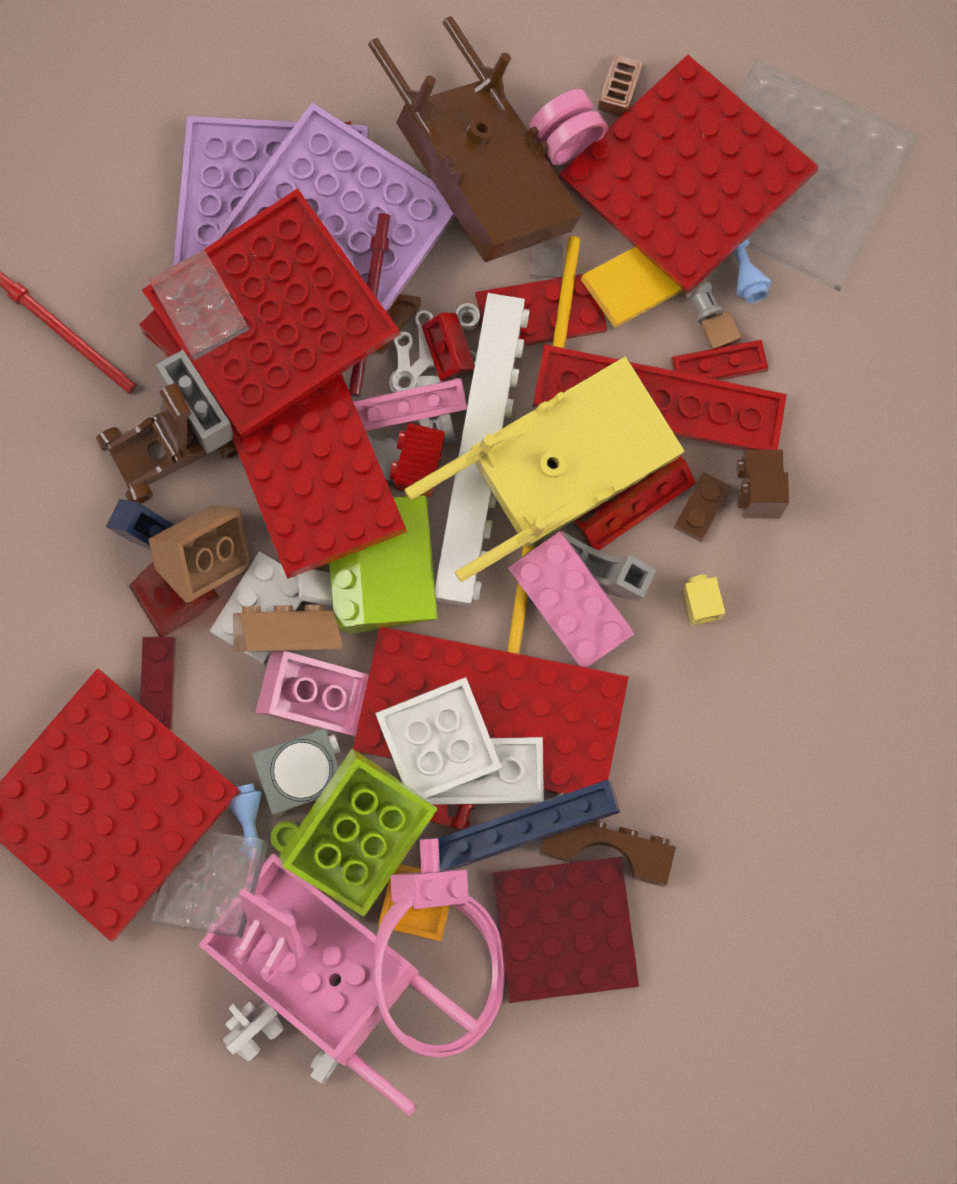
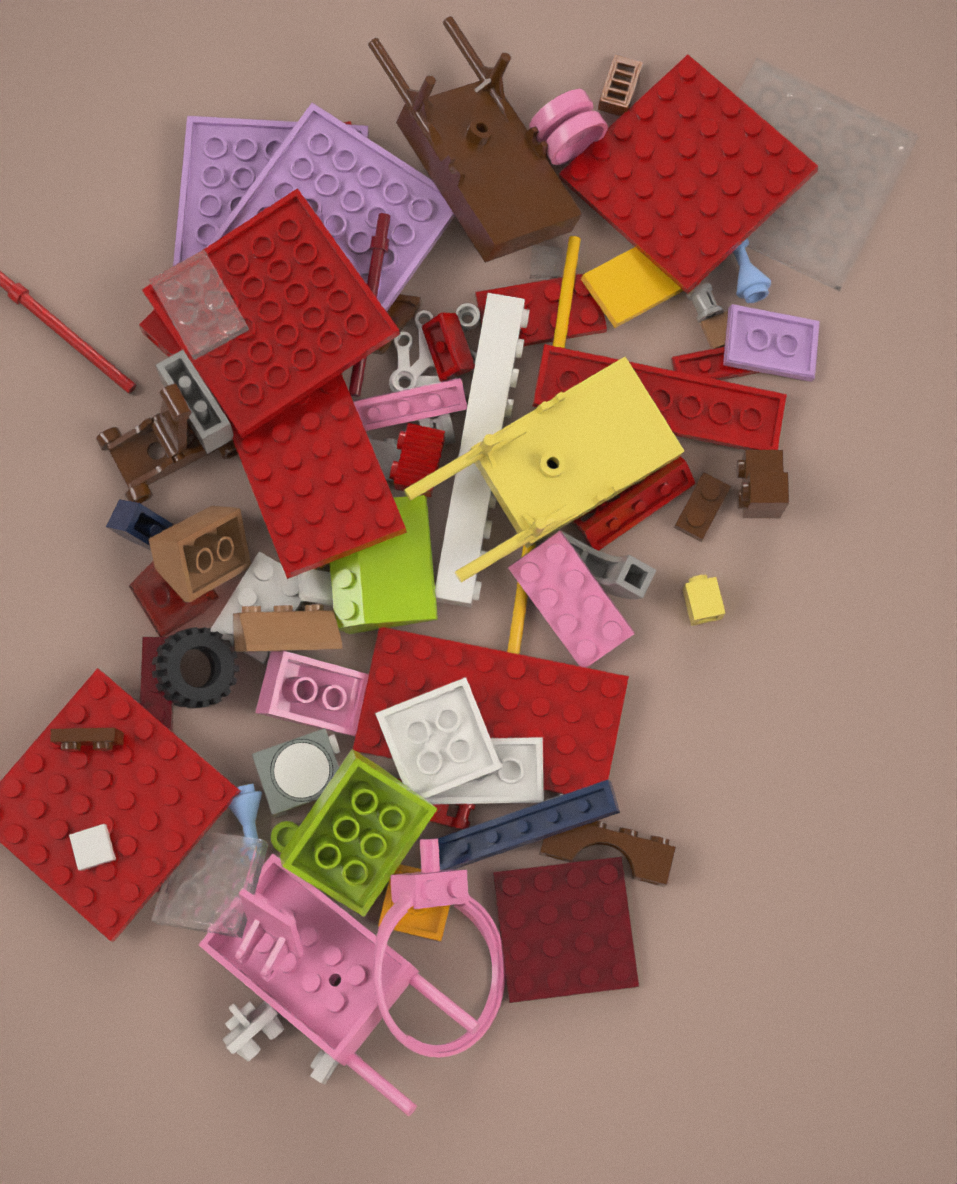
none -> reddish brown plate [50,728,124,752]
none -> white piece [69,824,116,871]
none -> black tyre [152,627,239,709]
none -> lavender tile [723,304,820,382]

